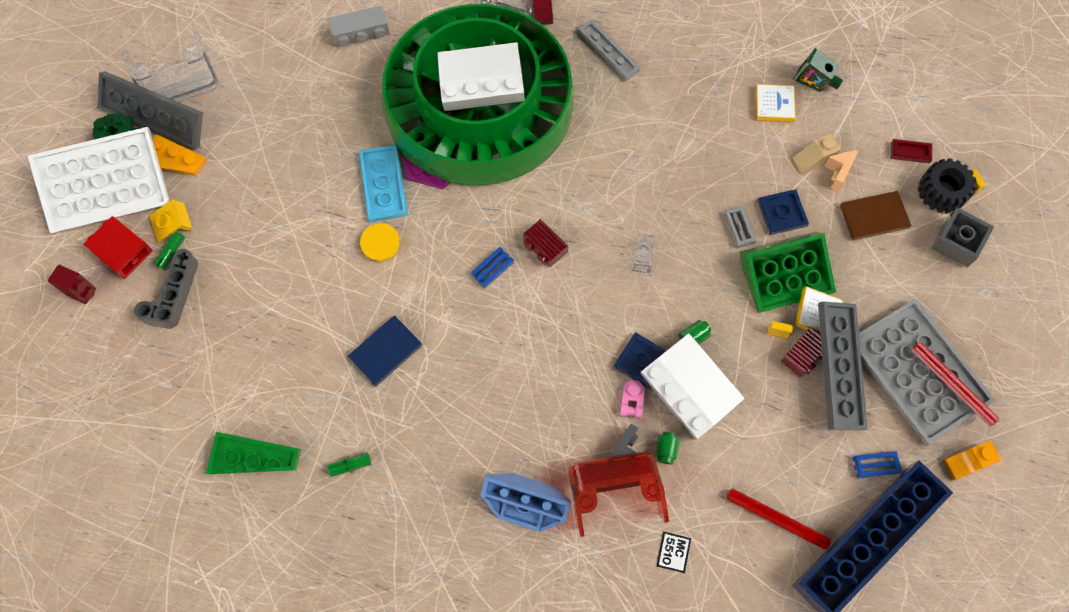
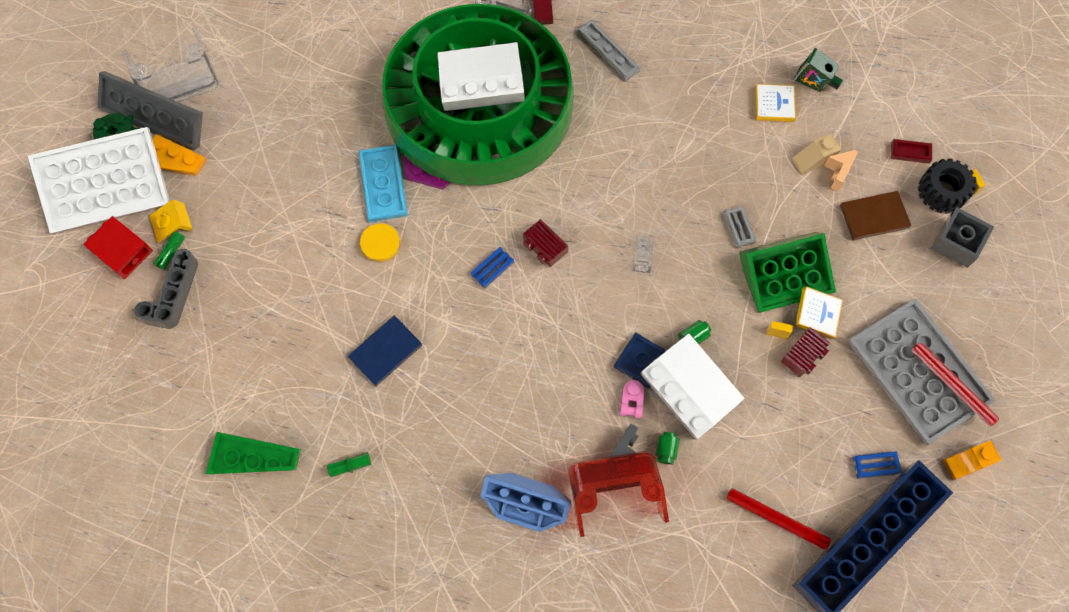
dark red brick [48,264,96,304] -> none
light grey brick [328,6,390,47] -> none
sticker [657,531,691,573] -> none
dark blue tile [757,189,809,235] -> none
dark grey plate [818,301,868,430] -> none

